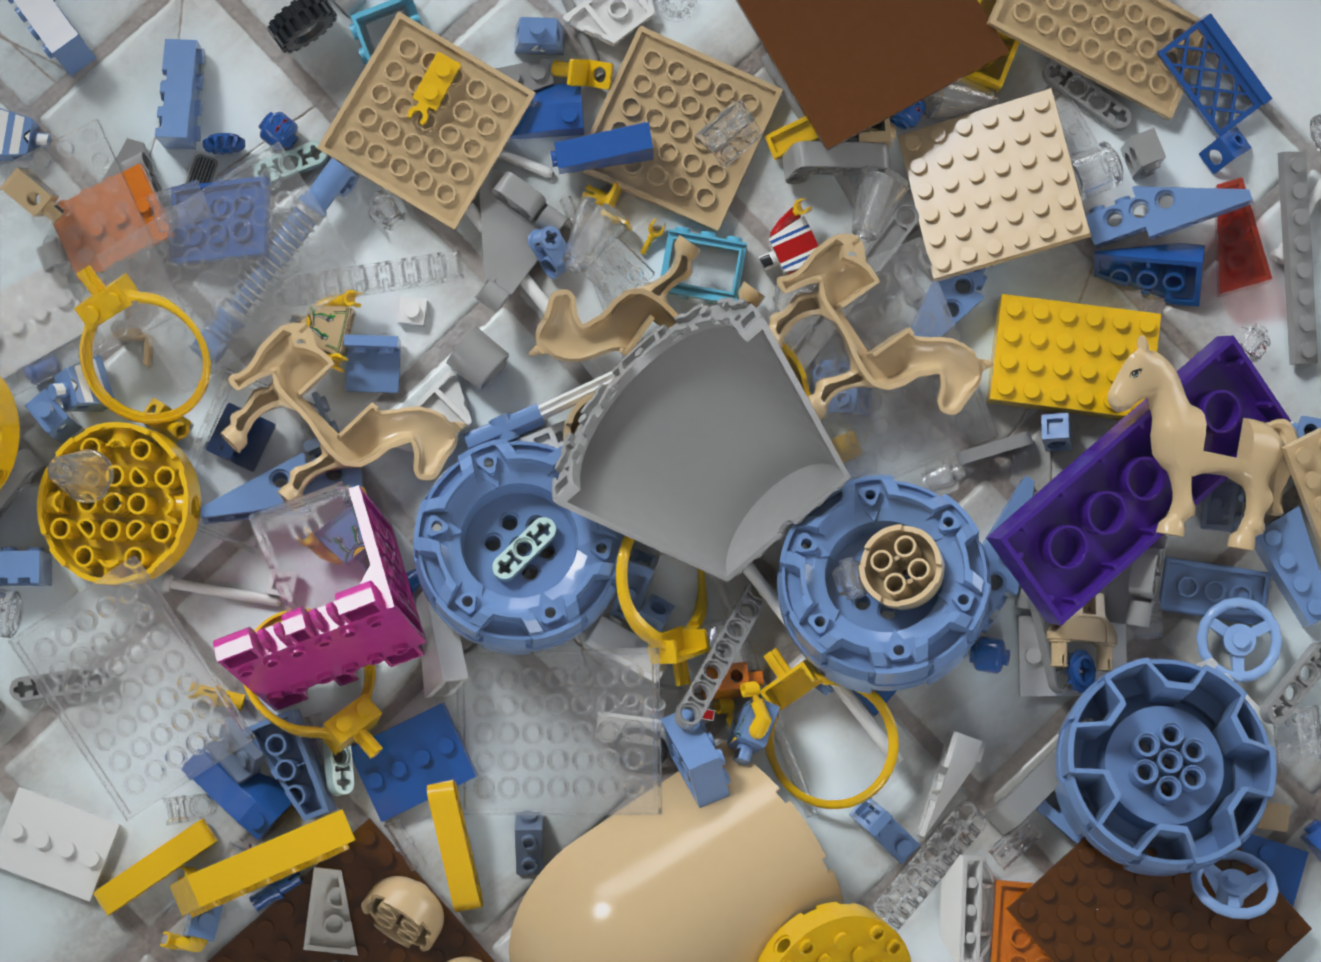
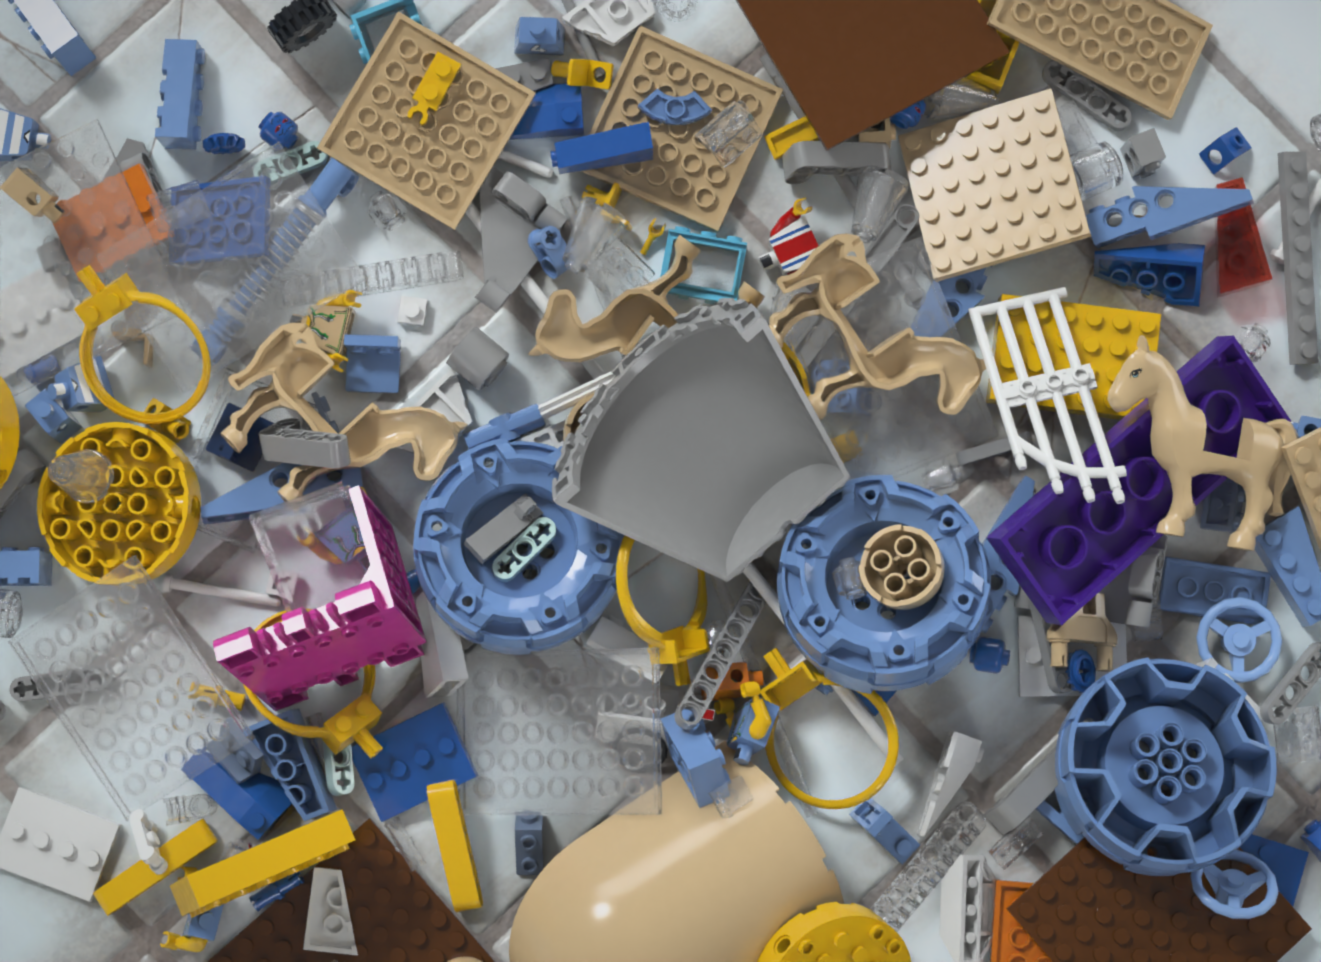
sticker [182,150,222,186] -> none
tan cylinder [361,876,444,951] -> none
medium blue bracket [610,548,660,620] -> none
medium blue brick [640,593,675,633] -> none
medium blue brick [1041,413,1073,452] -> none
blue fence [1156,13,1273,138] -> none
tan bracket [1257,802,1290,832] -> none
none -> white plate [129,809,168,875]
none -> light grey beam [259,418,351,468]
none -> light grey hinge [464,493,543,564]
none -> medium blue tile [638,88,712,125]
none -> clear bracket [709,776,753,818]
none -> white piece [968,287,1127,504]

